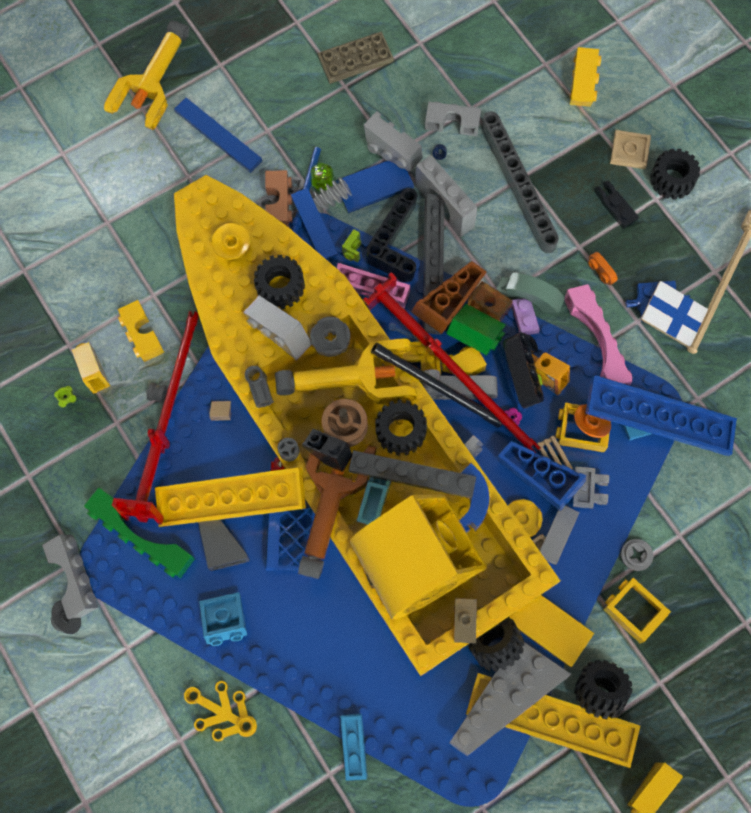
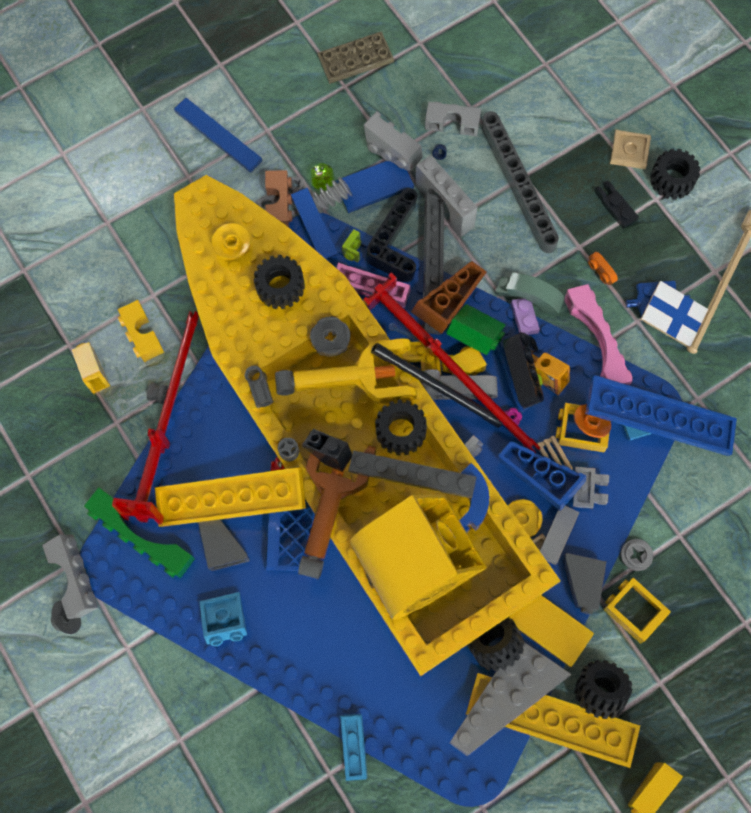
lime plate [54,386,76,408] -> none
yellow piece [104,20,189,130] -> none
yellow plant [184,681,257,742] -> none
tan slope [210,401,231,421] -> none
light grey wedge [244,295,312,361] -> none
blue bar [291,147,321,235] -> none
medium nougat wheel [322,399,368,447] -> none
medium azure slope [357,477,391,525] -> none
dark tan plate [454,598,477,644] -> none
clear orange brick [468,281,513,322] -> none
yellow wedge [570,47,601,107] -> none
none -> dark grey slope [563,553,606,614]

